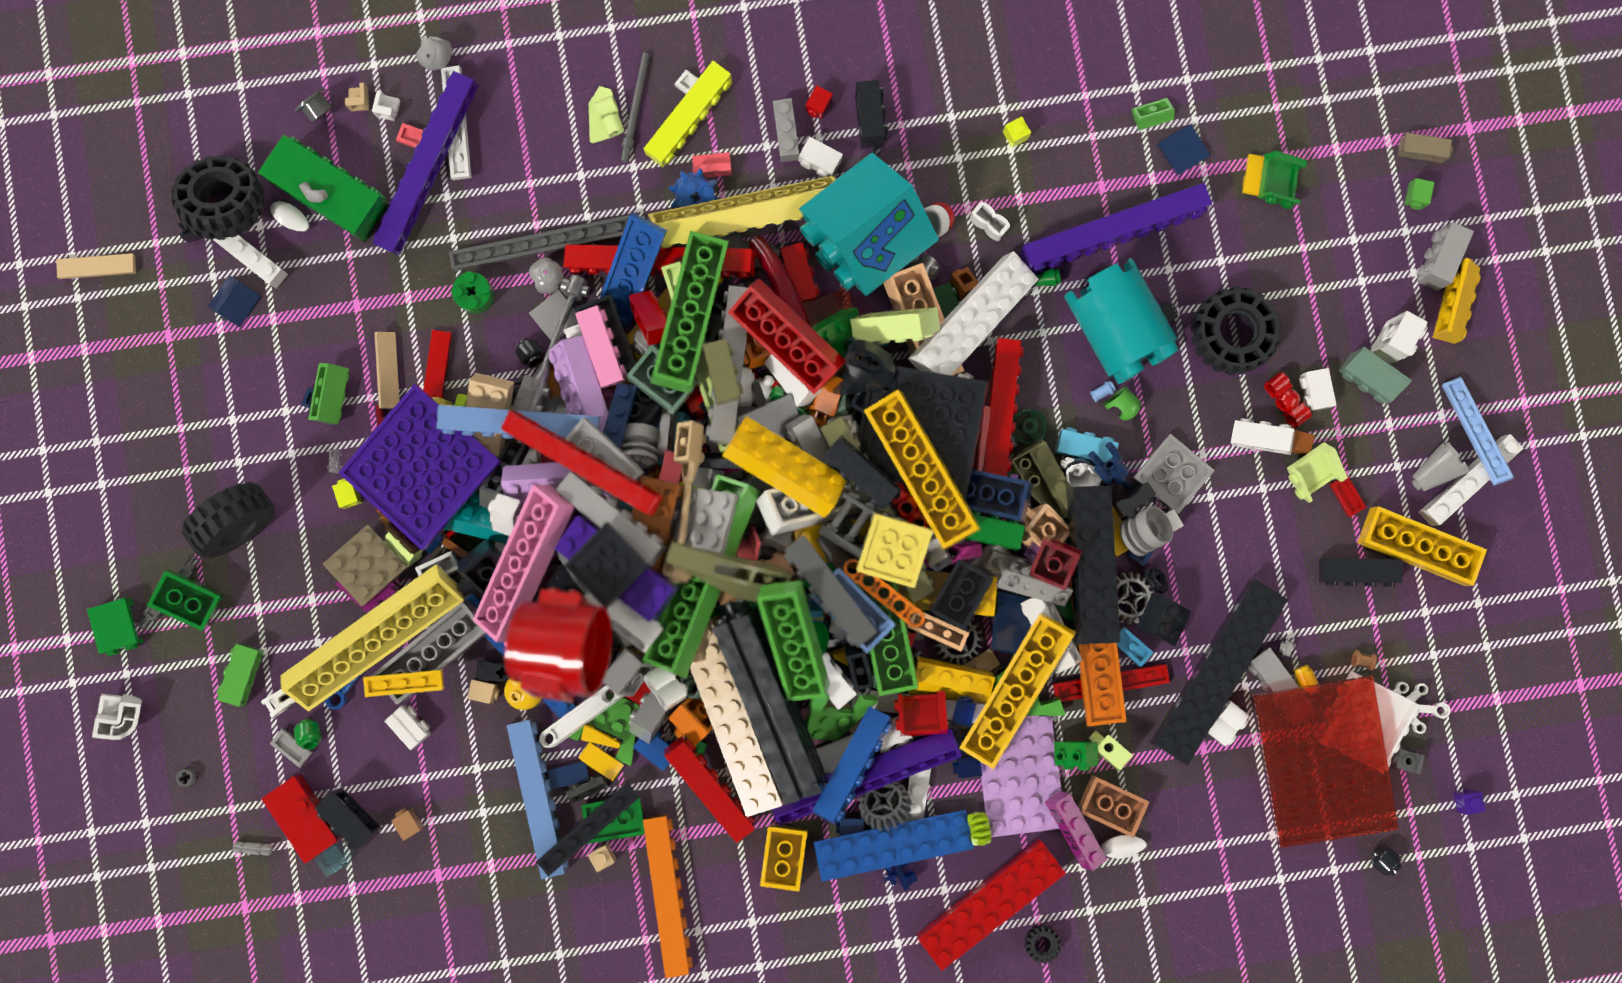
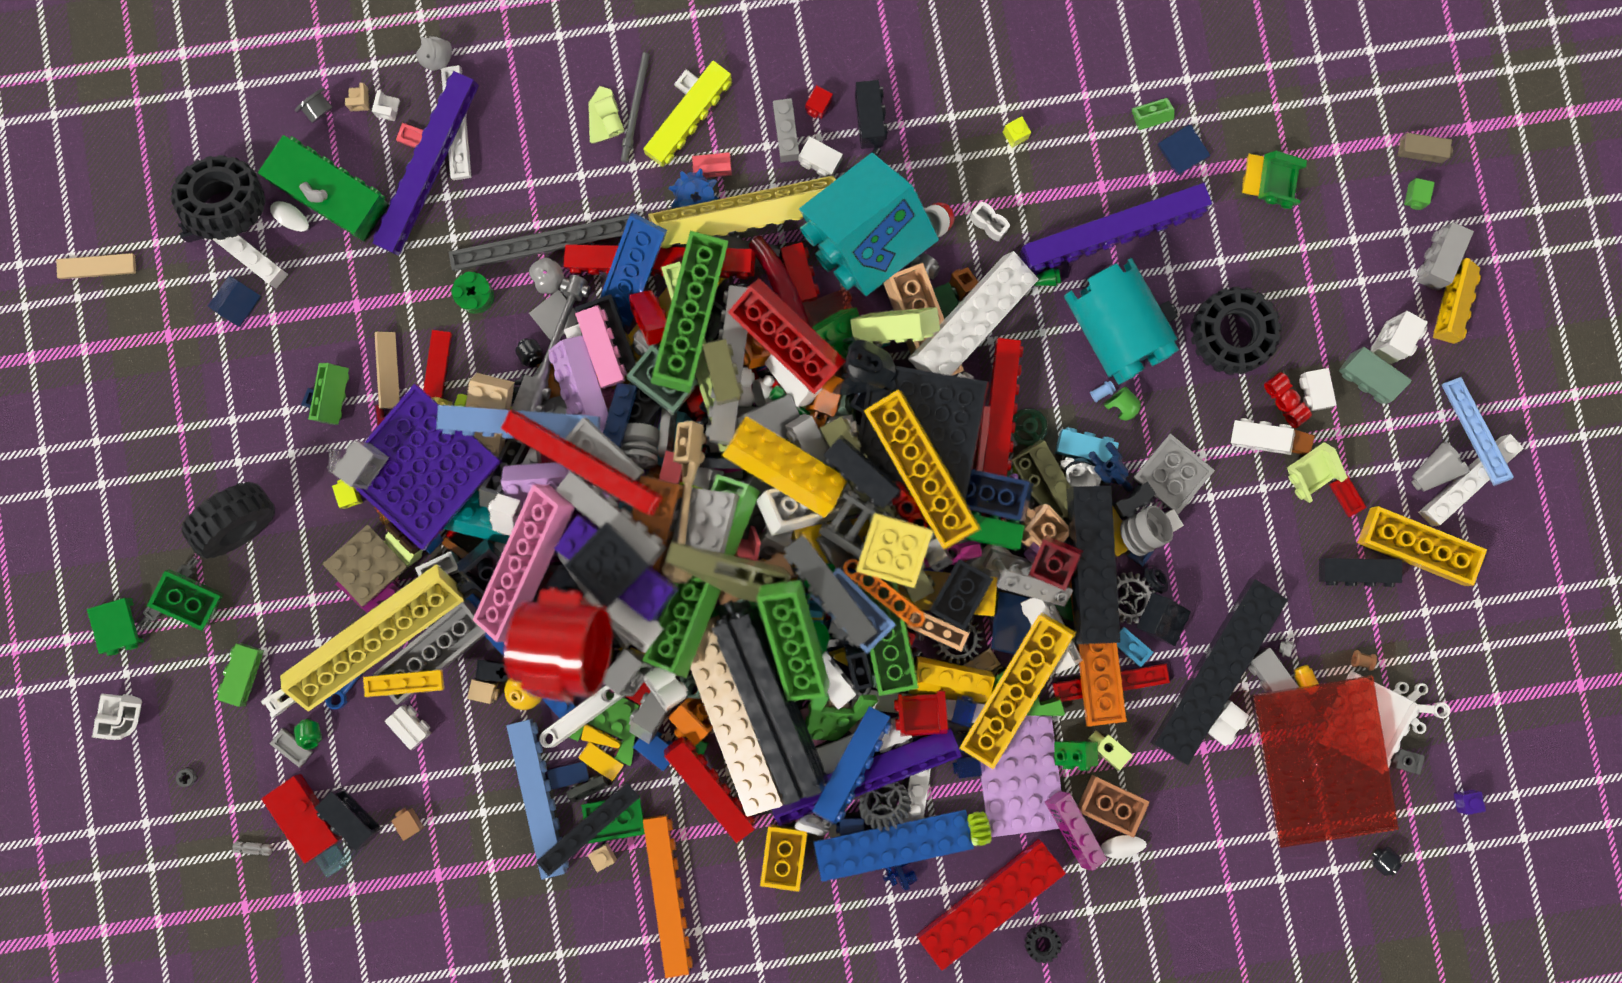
none -> light grey brick [333,440,389,489]
none -> white arm [795,815,832,836]

